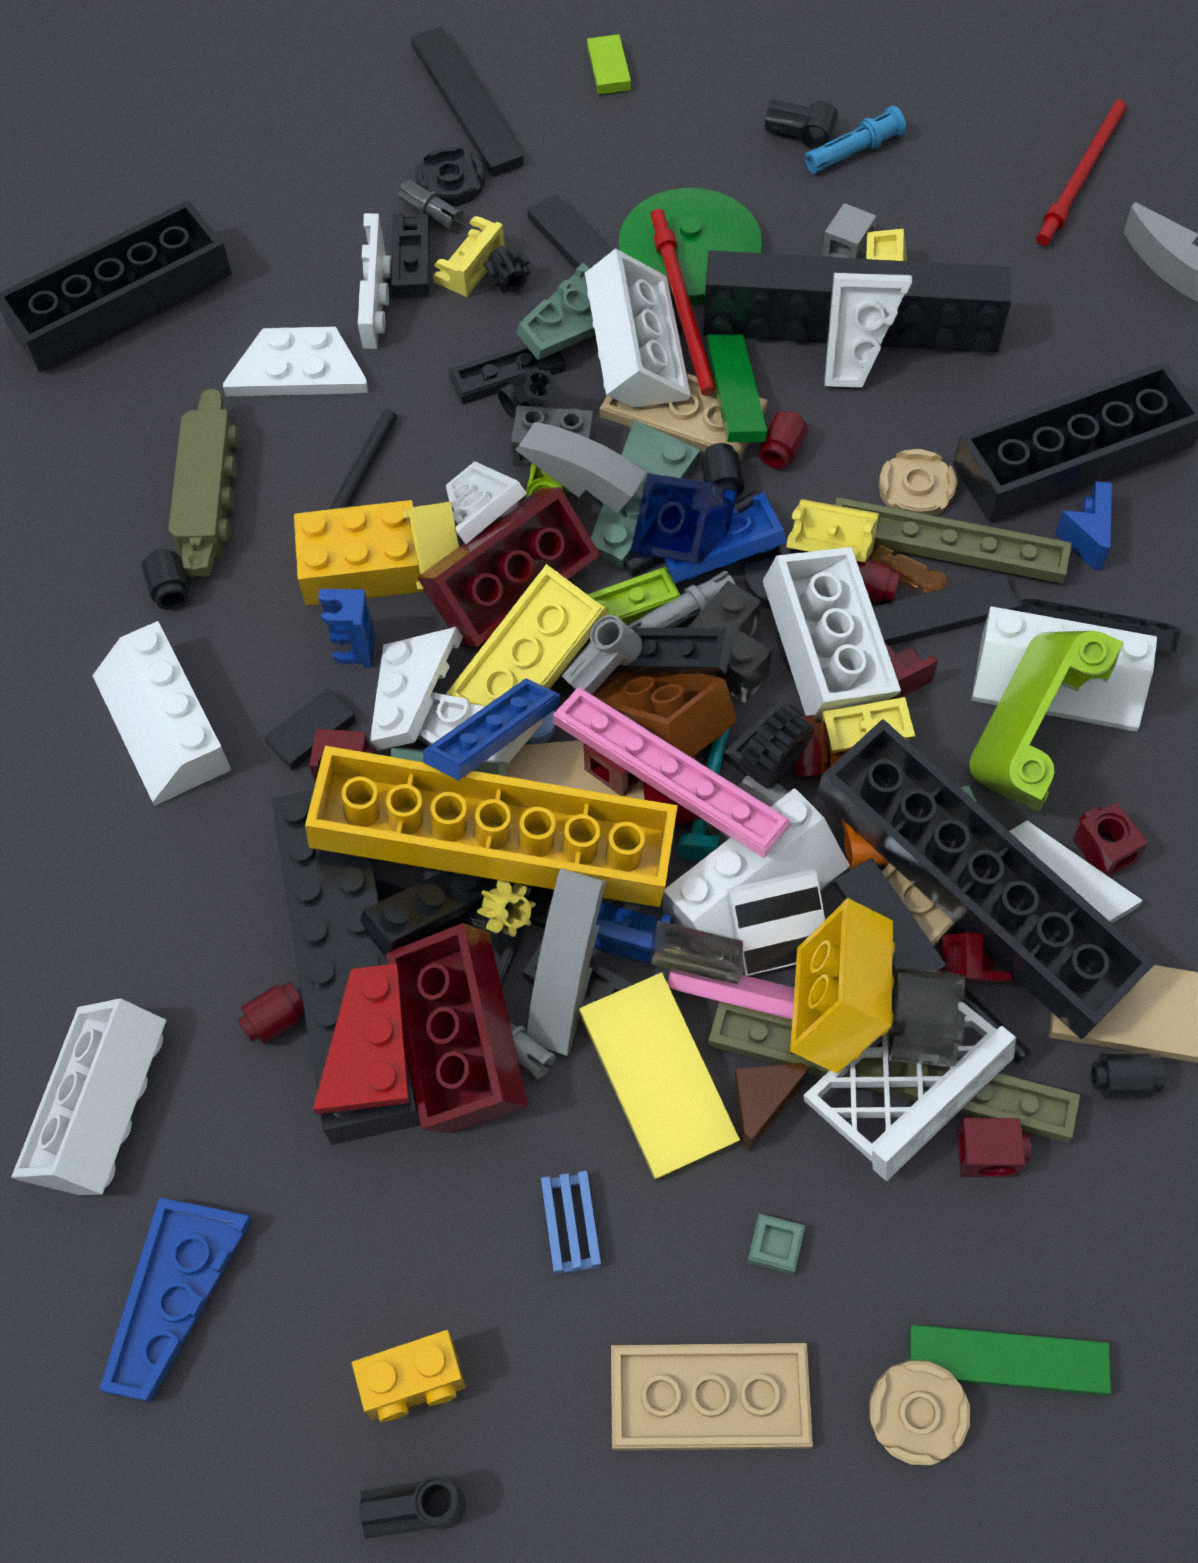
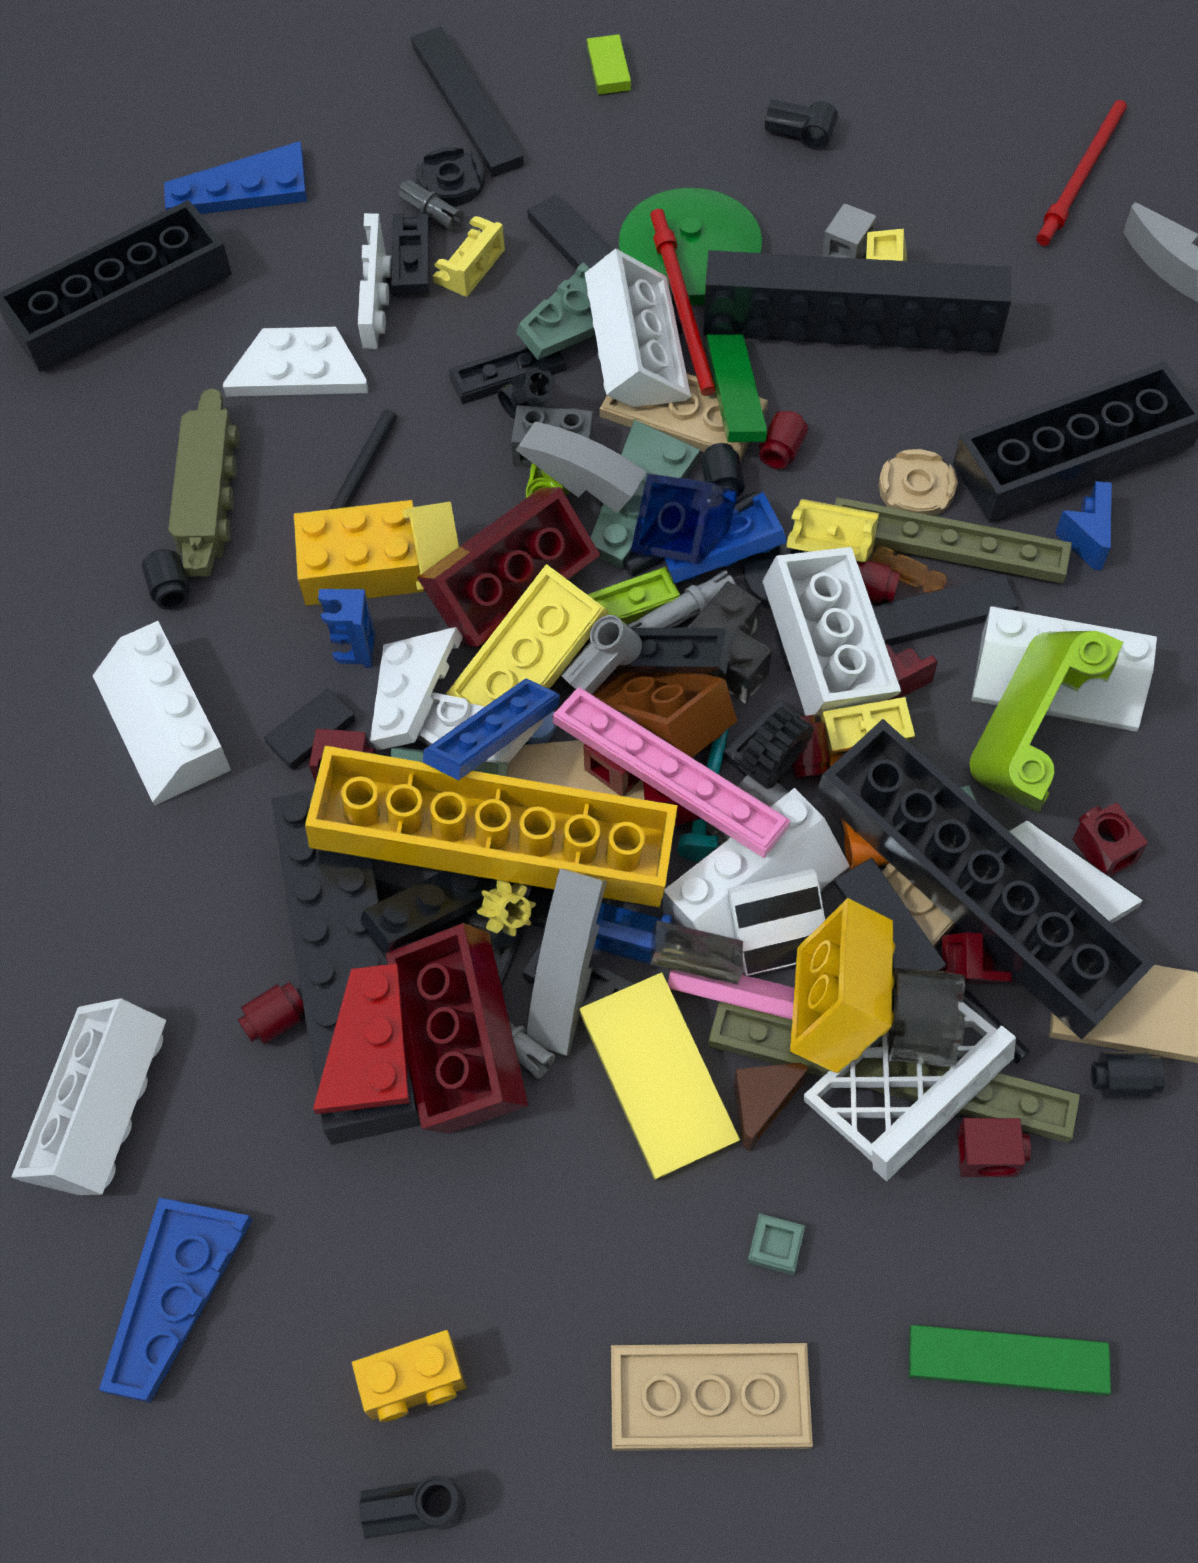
white wing [446,461,527,544] -> none
black gear [484,245,531,292] -> none
medium blue tile [541,1170,601,1275] -> none
dark azure pin [804,105,907,174] -> none
white wing [824,273,912,387] -> none
tan tile [869,1360,970,1465] -> none
black beam [1019,599,1182,652] -> none
none -> blue wing [164,141,307,214]

